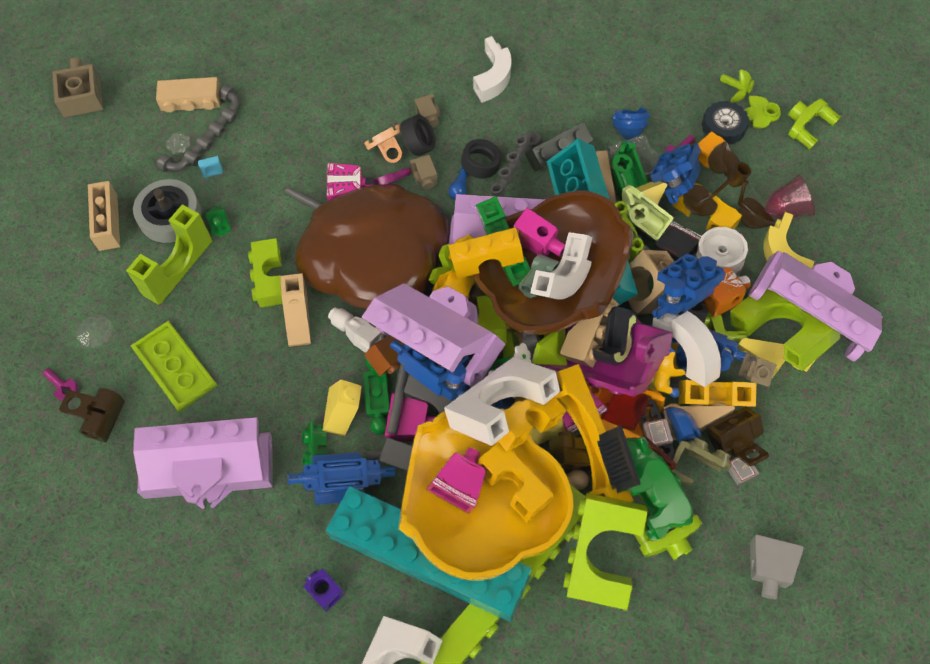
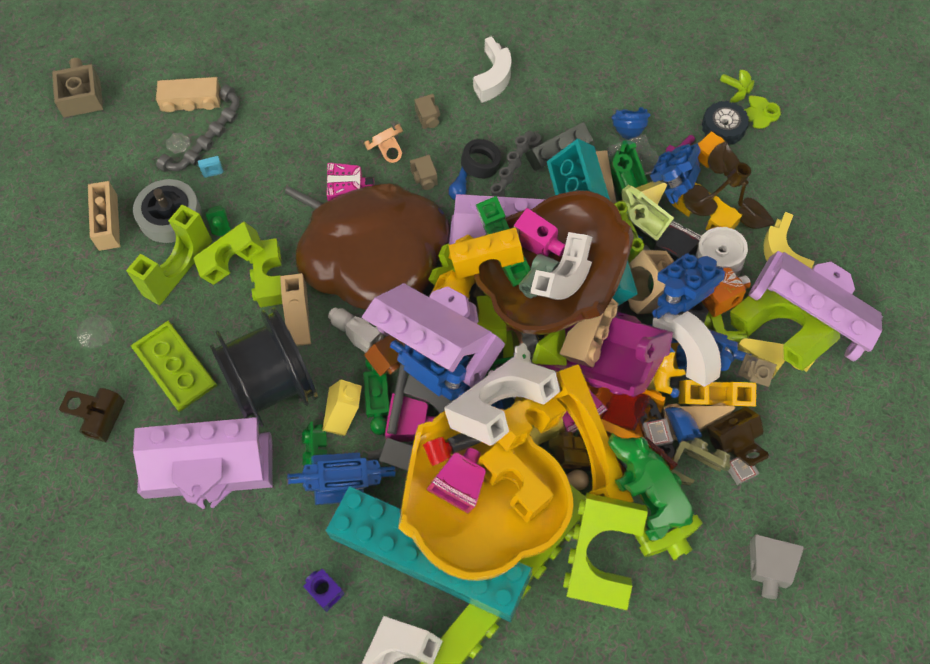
magenta bar [43,368,78,401] -> none
magenta bar [374,168,411,185] -> none
black tyre [400,114,436,156] -> none
black animal [592,306,637,366] -> none
black window [597,426,641,493] -> none
clear pink helmet [764,174,815,218] -> none
lime connector [787,98,842,150] -> none
none -> lime arch [193,221,264,285]
none -> black wheel [210,307,318,427]
none -> piece [423,433,482,466]

